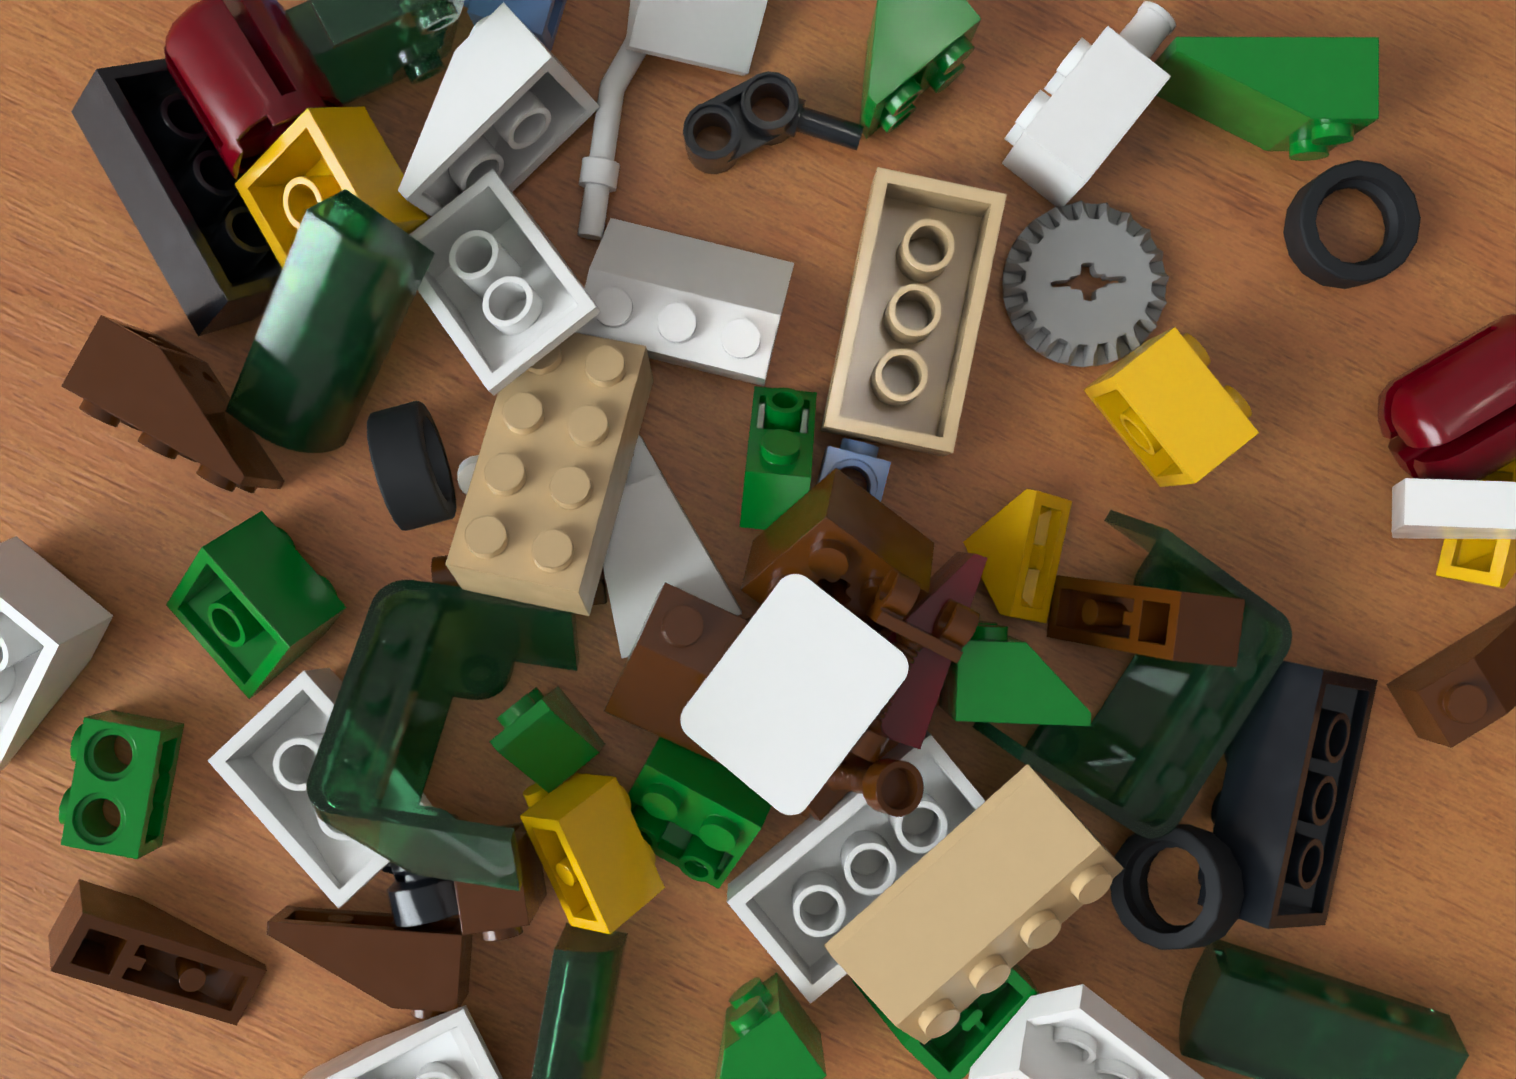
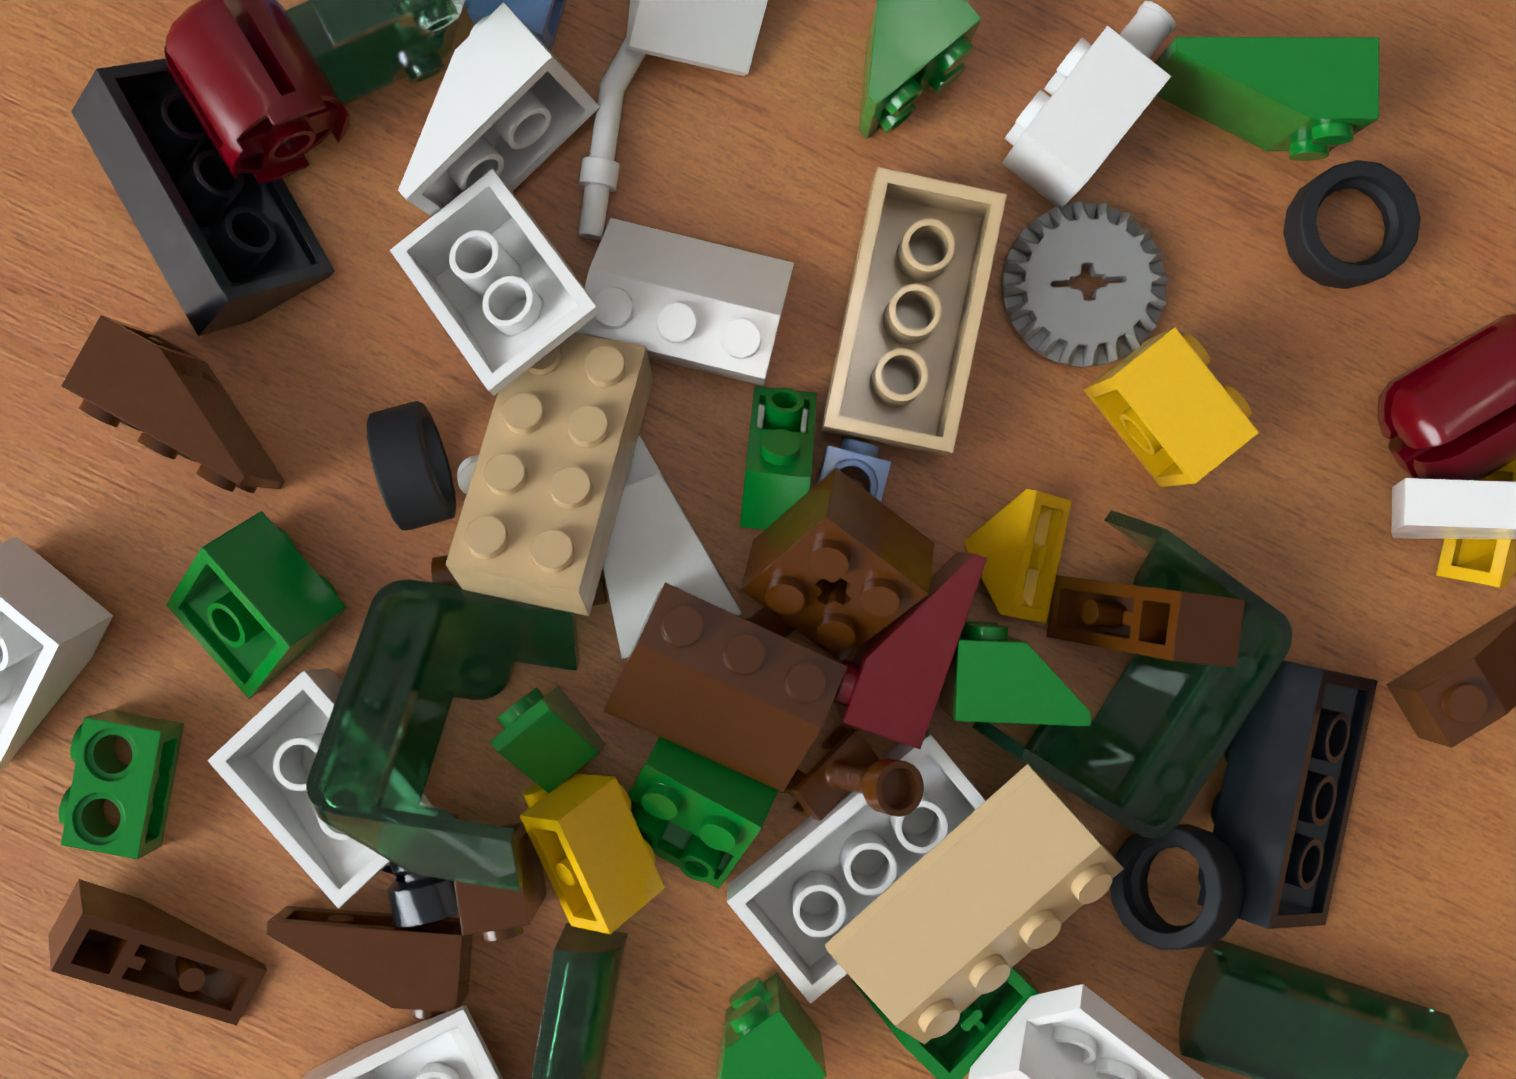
clear green brick [225,189,435,453] -> none
yellow brick [234,106,429,296] -> none
white sticker [680,574,909,815] -> none
black beam [683,71,864,174] -> none
reddish brown bar [850,568,980,763] -> none

